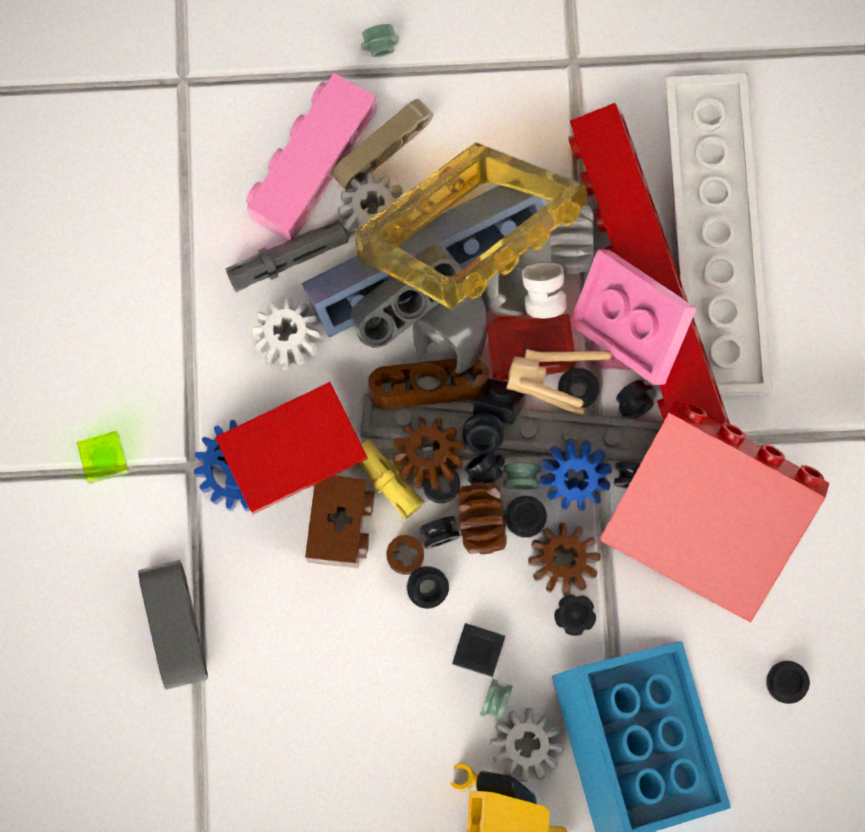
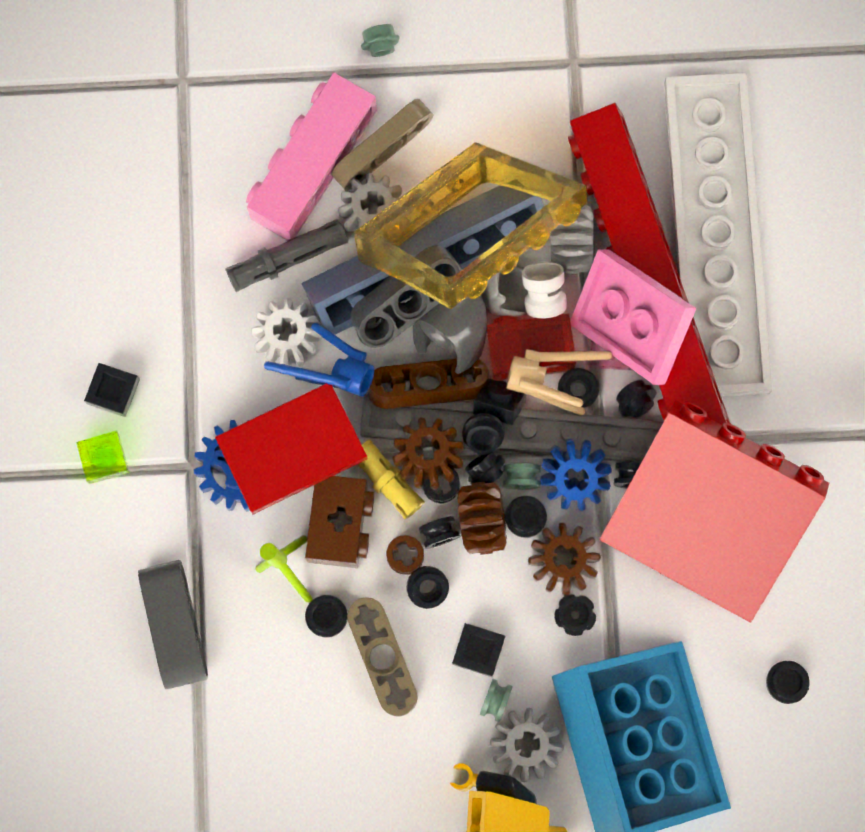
none -> black plate [84,363,140,417]
none -> lime plant [255,535,313,603]
none -> blue plant [264,323,374,397]
none -> black plate [305,595,348,638]
none -> dark tan beam [347,597,418,717]

